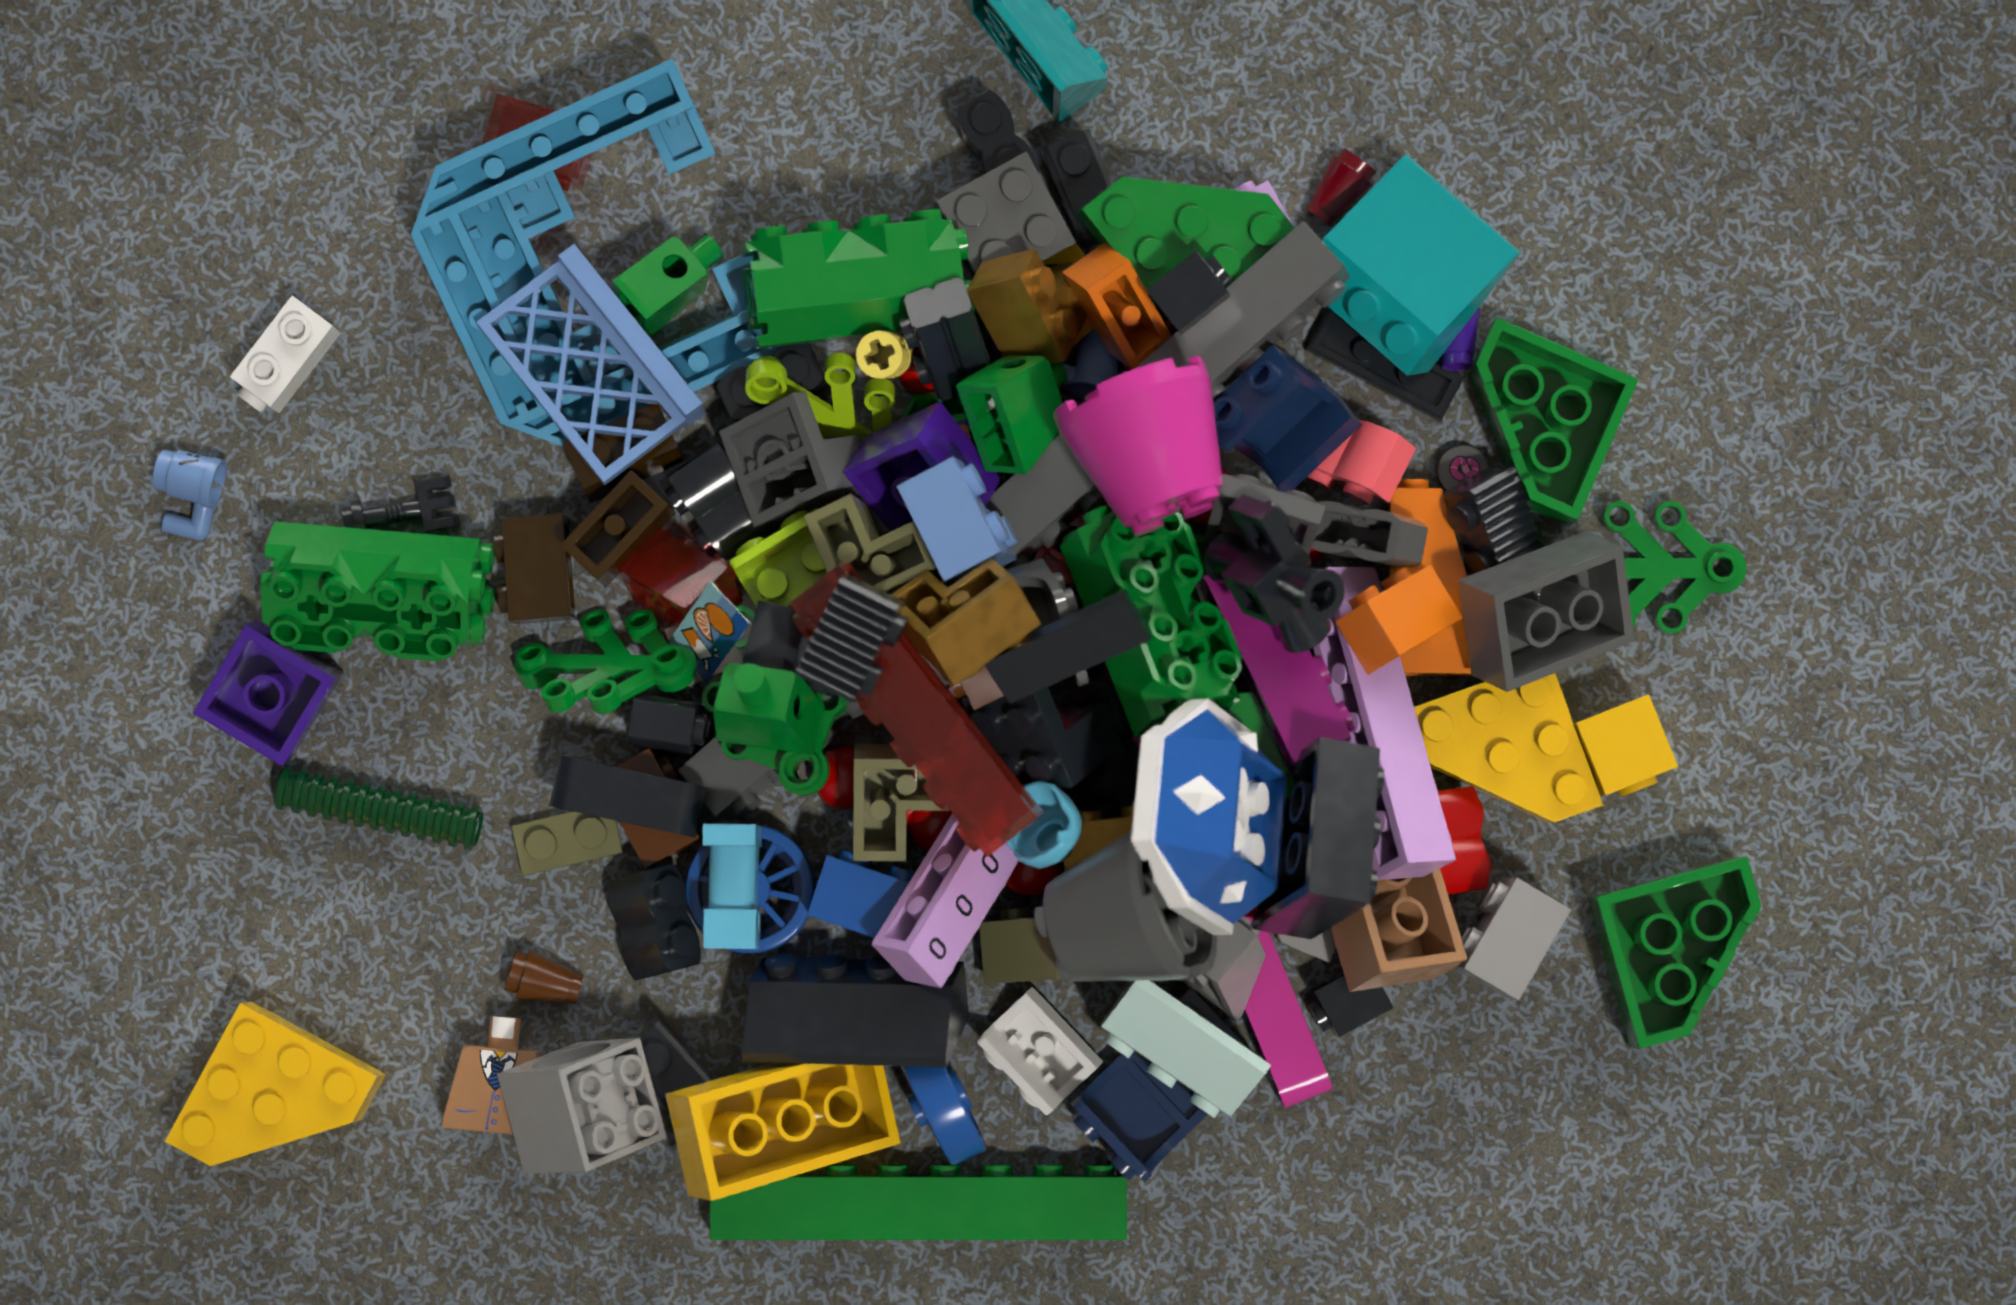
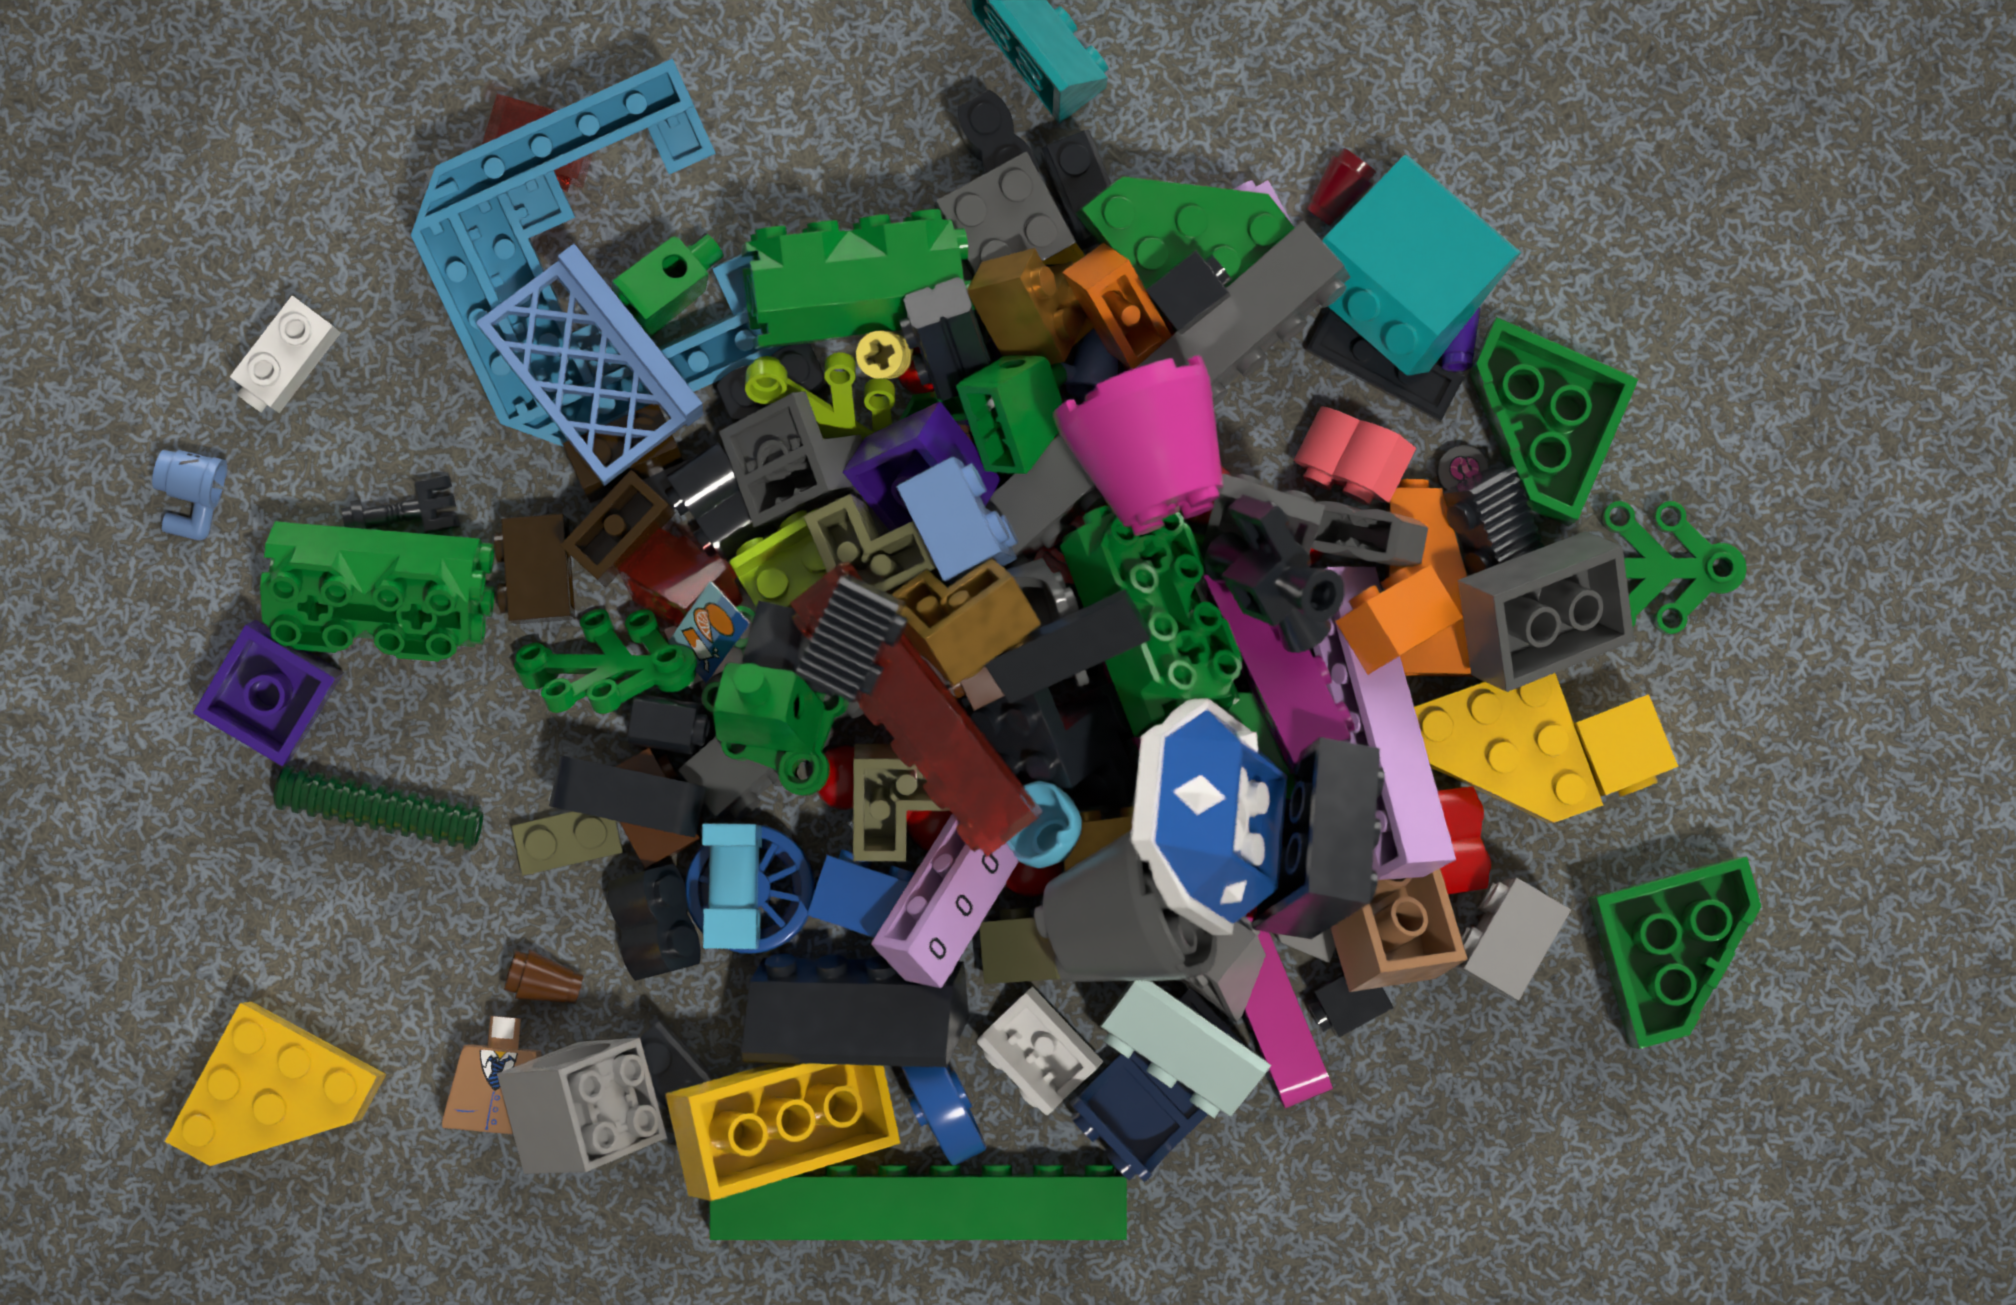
dark blue panel [1213,345,1362,493] -> none

